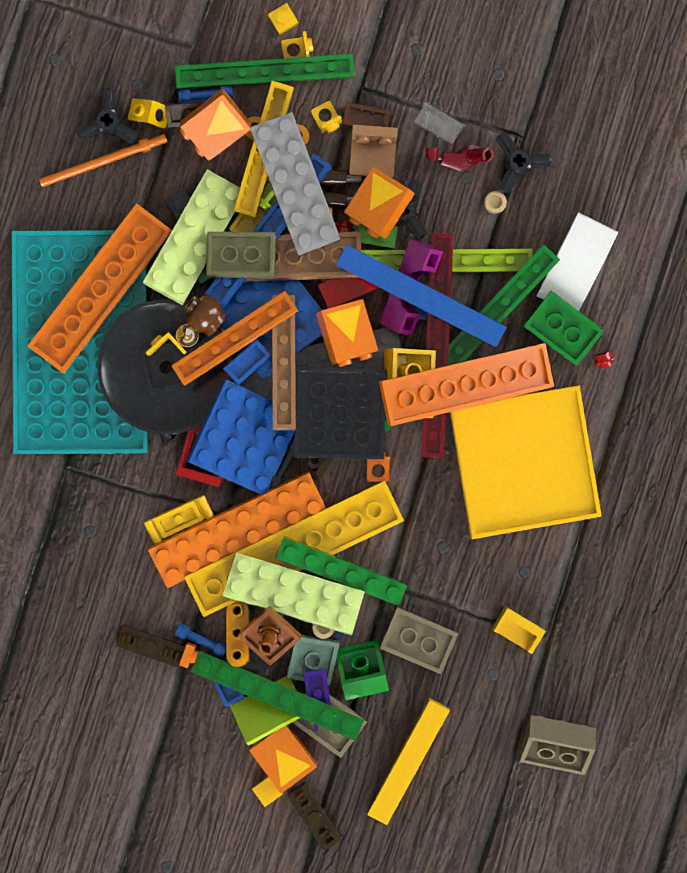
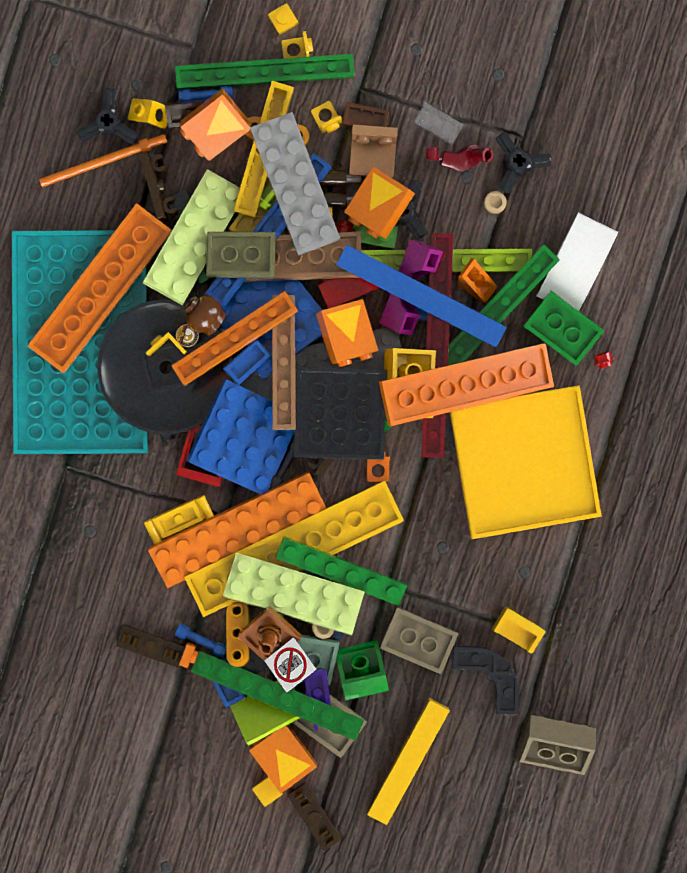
none -> dark brown plate [140,153,178,223]
none -> sticker [265,638,316,692]
none -> black plate [453,646,519,715]
none -> orange slope [457,258,498,304]

